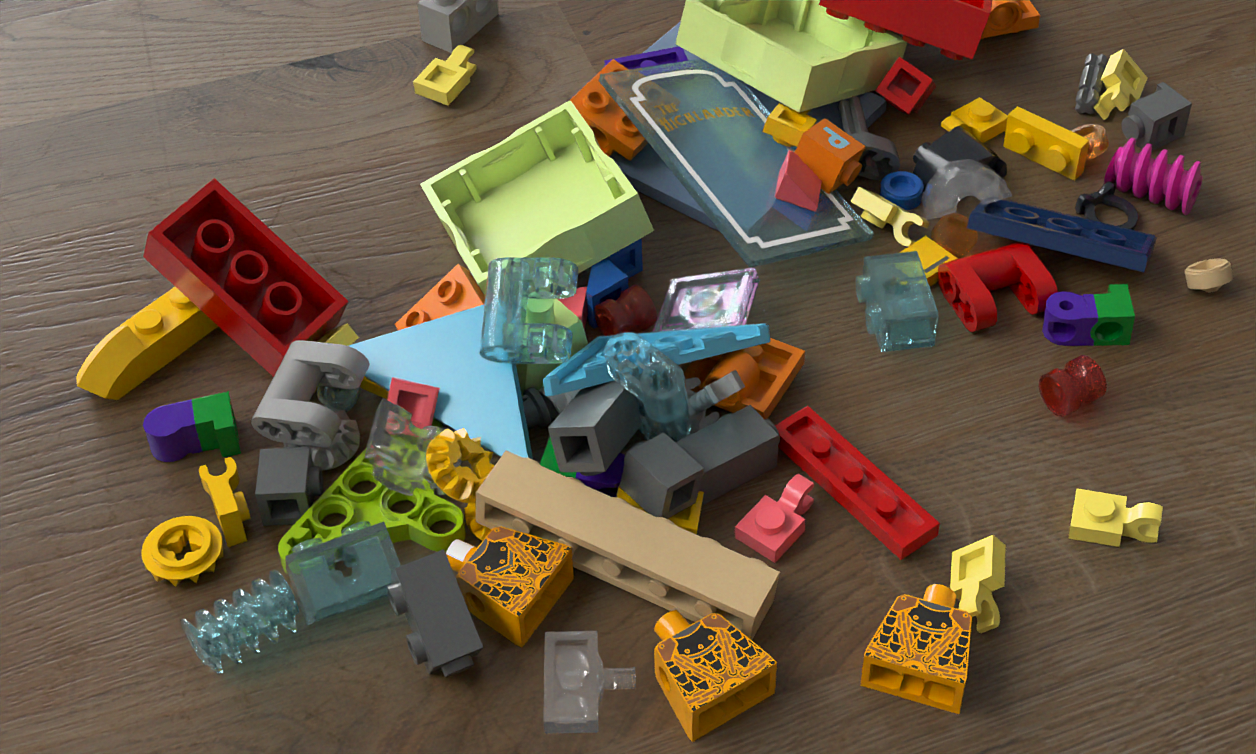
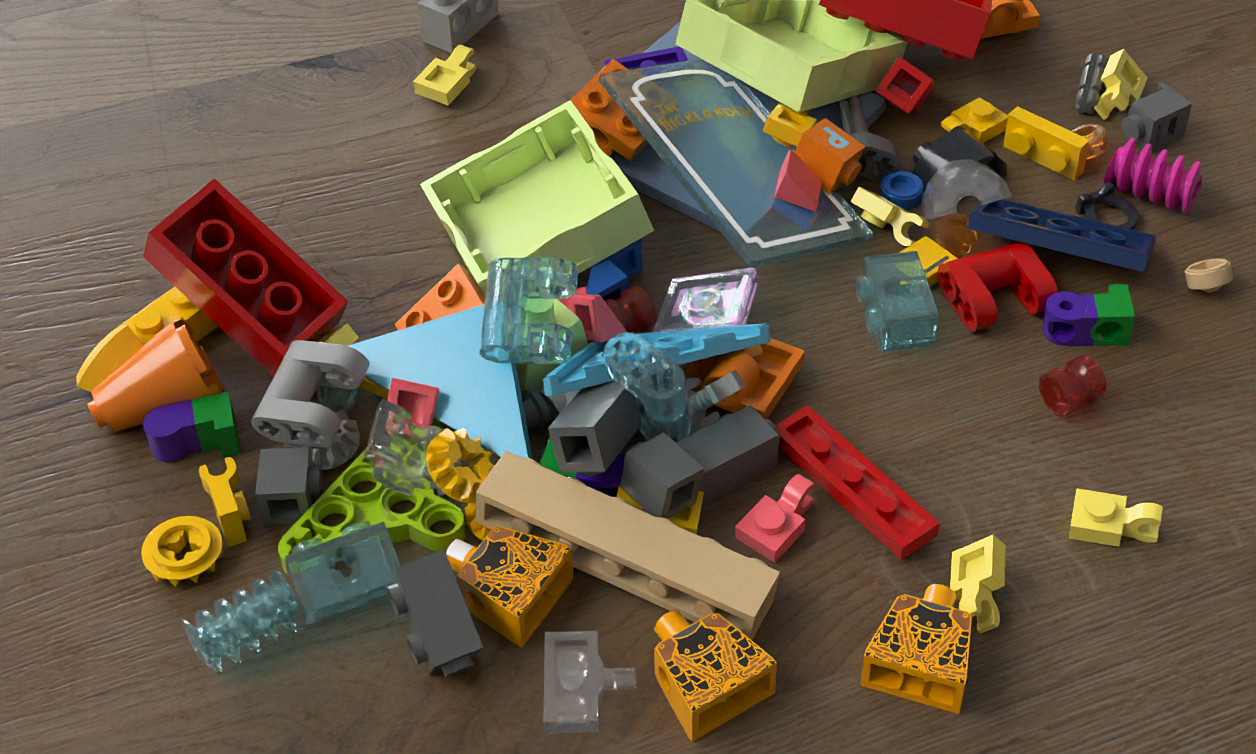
none -> orange cone [87,316,224,432]
none -> coral slope [570,293,627,343]

